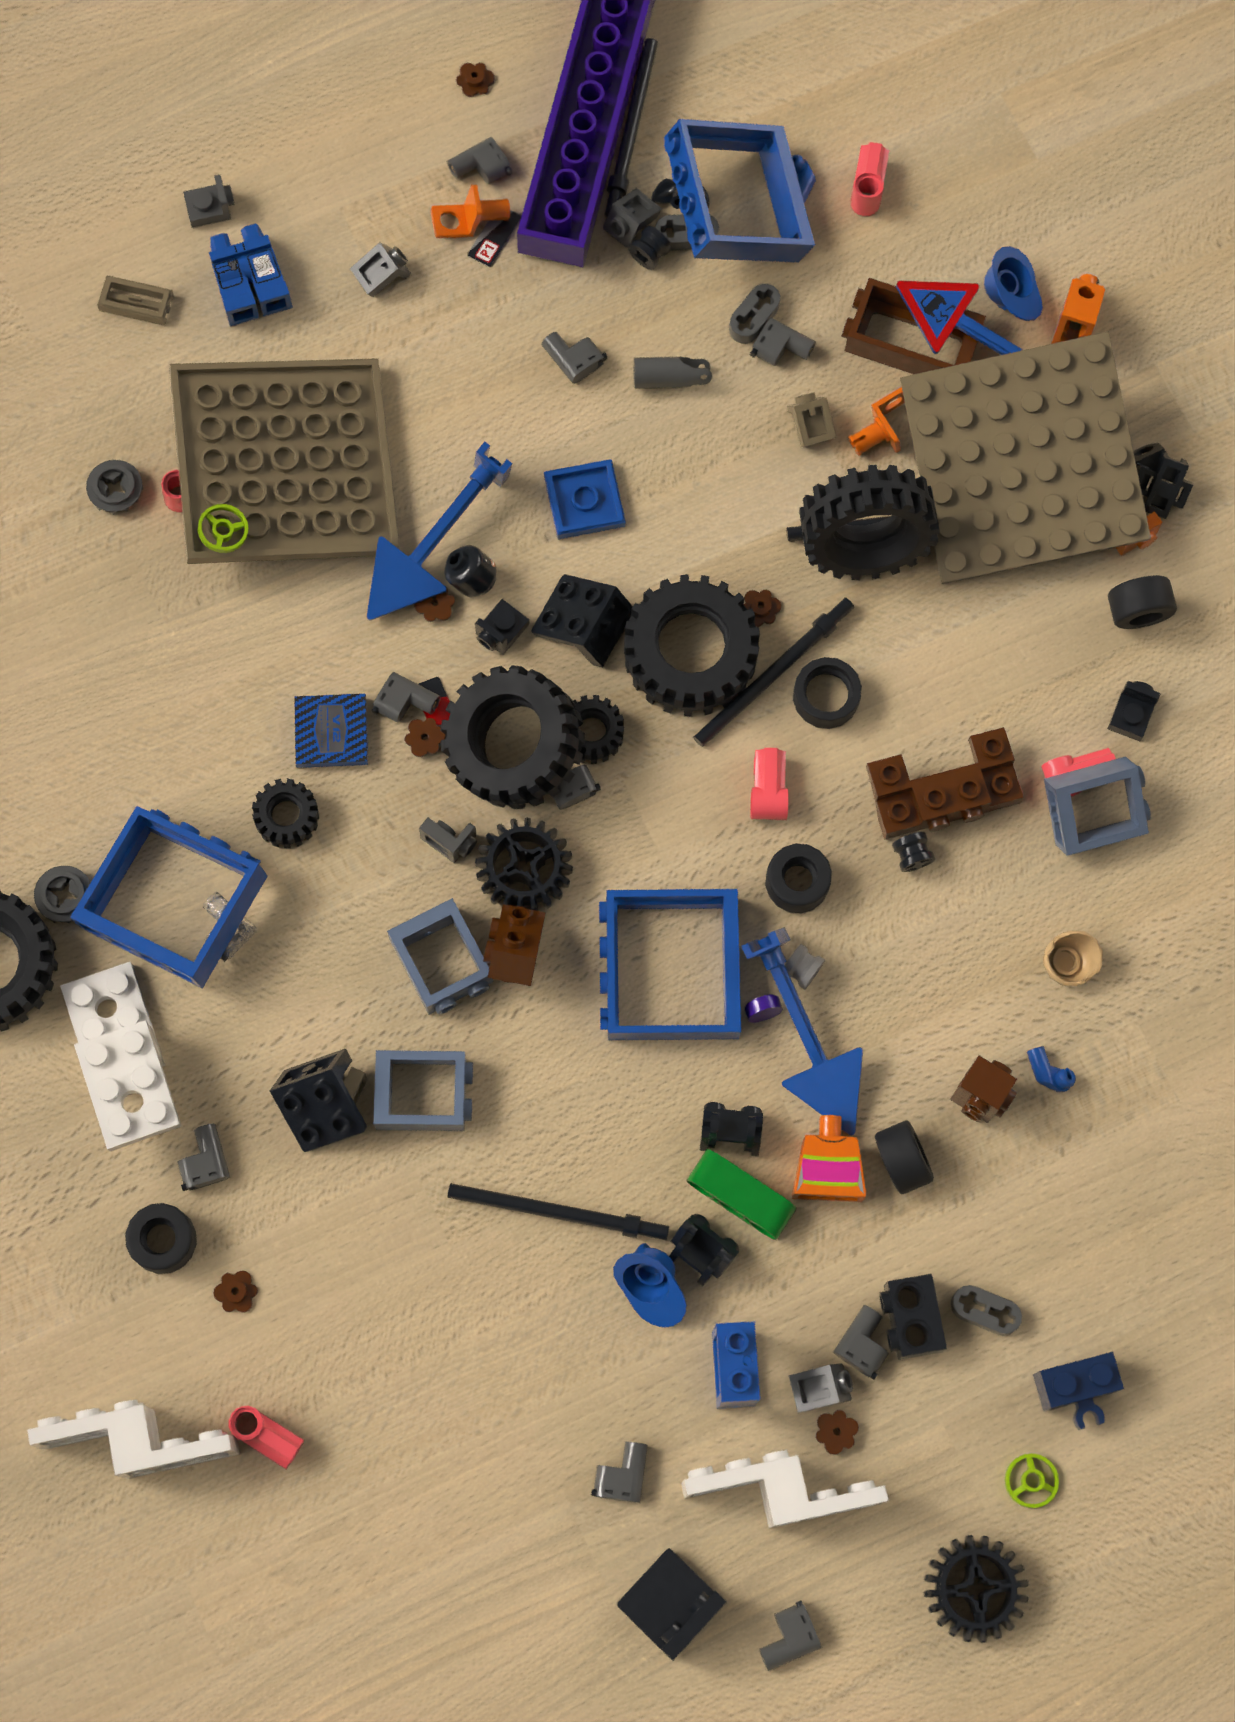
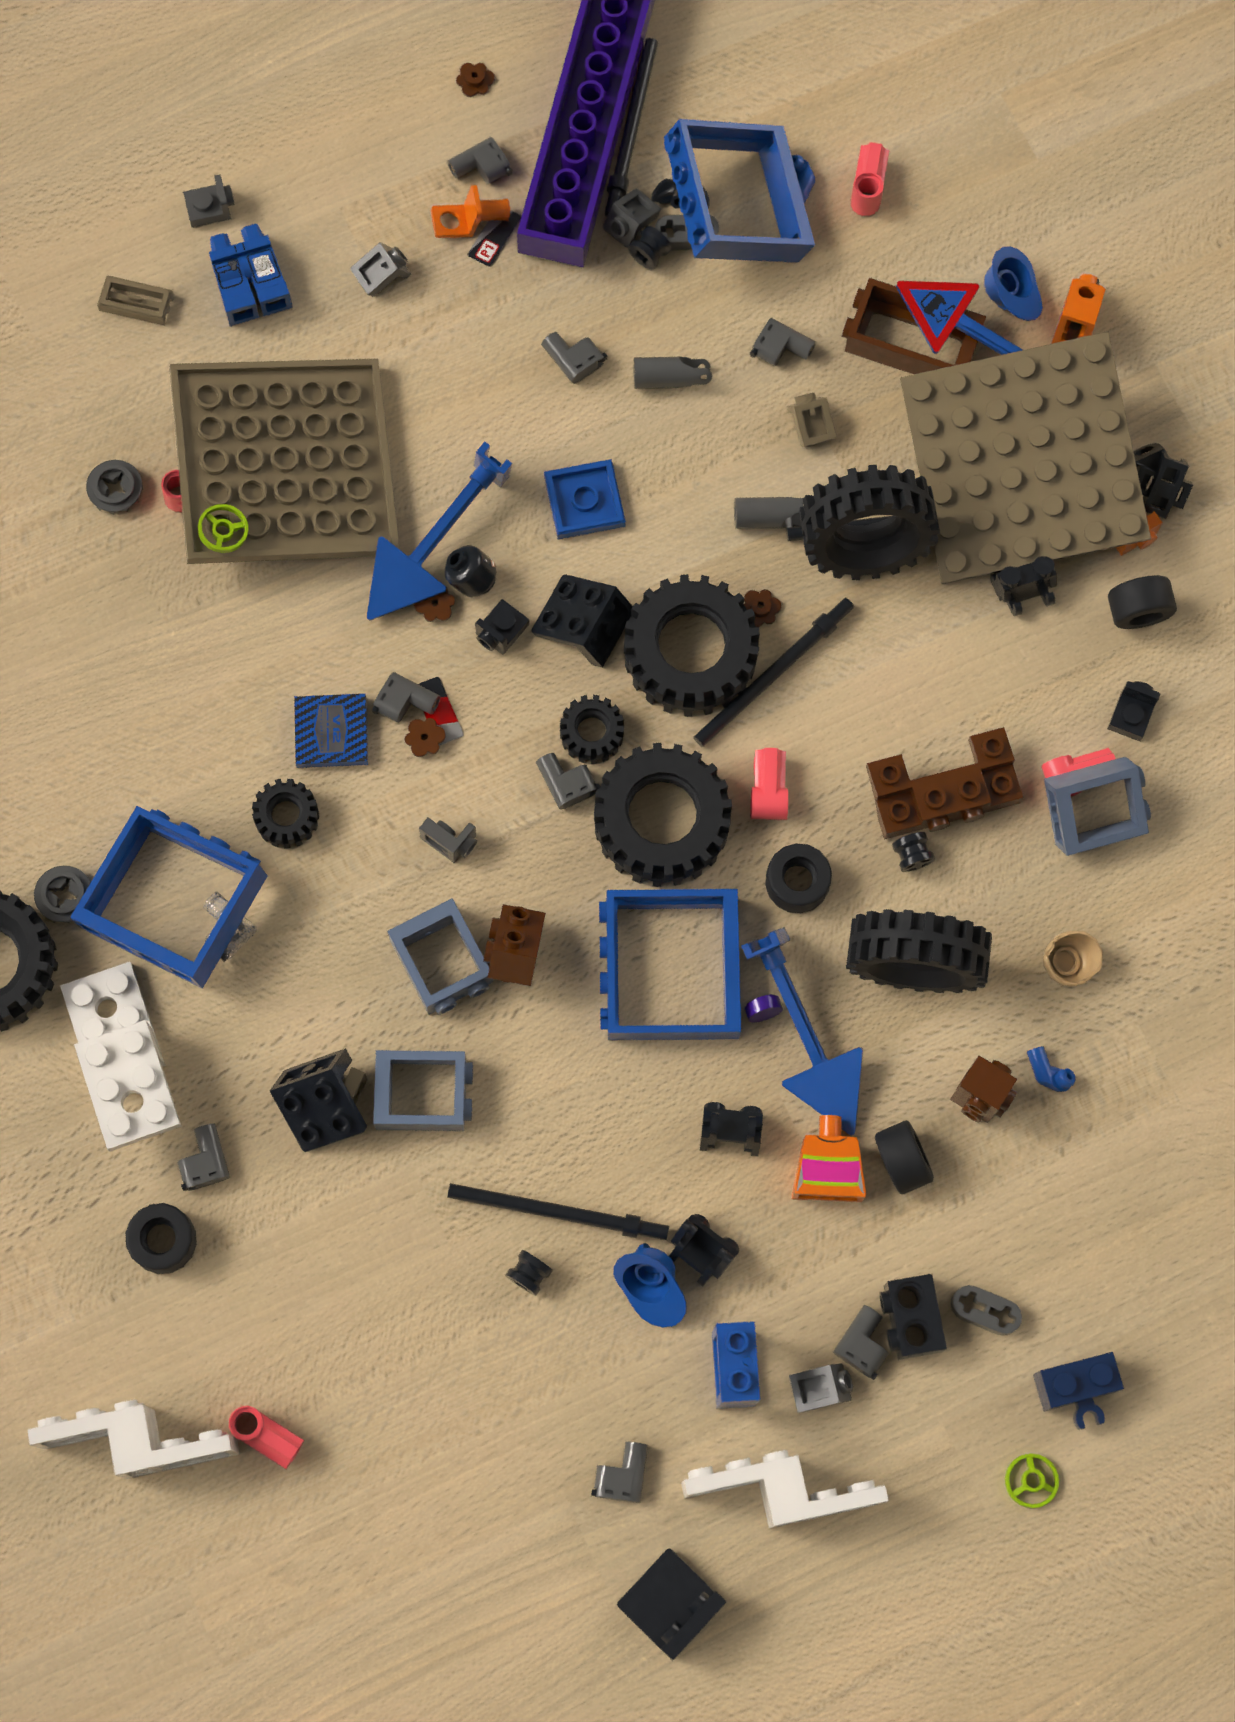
reddish brown plant [213,1271,258,1313] -> none
black tyre [440,665,585,809] -> none
black gear [475,817,573,911] -> none
green beam [686,1149,797,1240] -> none
dark grey beam [729,284,780,344] -> none
dark grey piece [759,1600,822,1671] -> none
light grey wheel [785,944,825,990] -> none
black tyre [793,657,862,729] -> none
reddish brown plant [816,1410,859,1455] -> none
orange bracket [848,387,905,456] -> none
black gear [923,1535,1029,1643] -> none
none -> black wheel [505,1250,553,1296]
none -> black tyre [594,743,732,887]
none -> dark grey piece [734,497,804,529]
none -> black tyre [846,909,992,993]
none -> black piece [990,556,1057,616]

